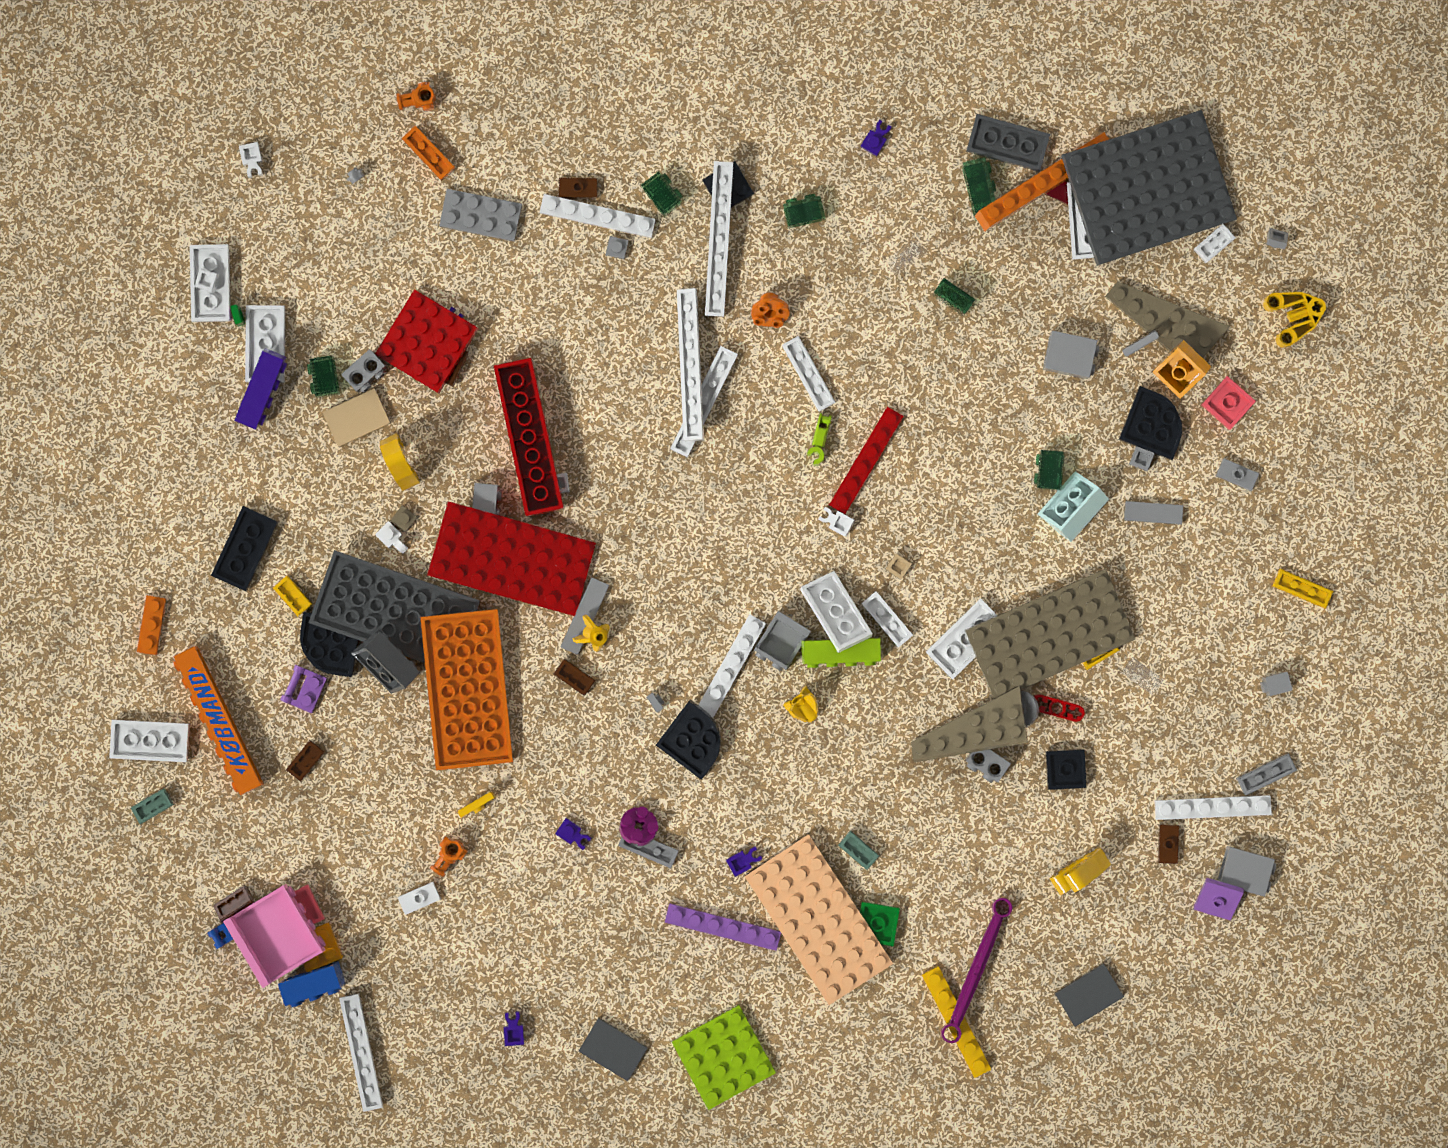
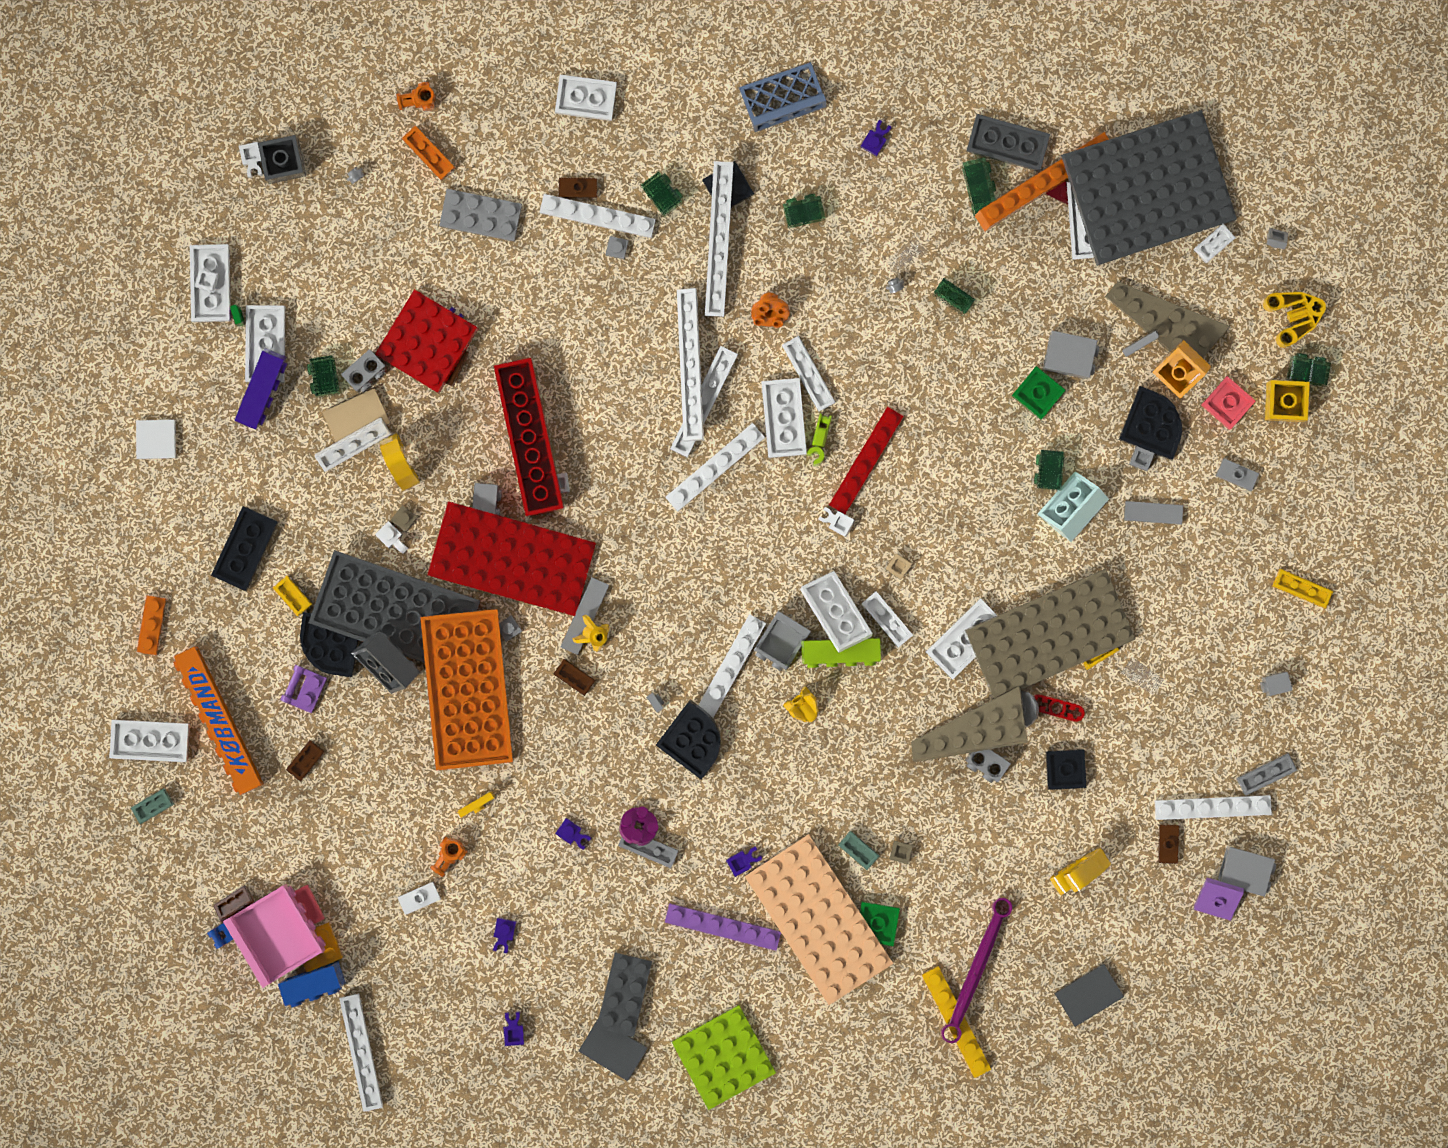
none -> white tile [136,420,176,459]
none -> dark grey brick [258,135,306,184]
none -> white tile [315,417,391,472]
none -> dark purple plate [493,918,516,953]
none -> light grey plate [499,615,522,642]
none -> white plate [555,75,617,121]
none -> dark grey plate [596,952,652,1037]
none -> white plate [665,423,765,512]
none -> sand blue fence [739,62,827,132]
none -> white plate [761,378,807,458]
none -> light grey plate [885,277,904,293]
none -> dark tan plate [889,840,913,864]
none -> green plate [1012,366,1065,420]
none -> yellow brick [1265,380,1310,422]
none -> clear green brick [1286,353,1331,387]

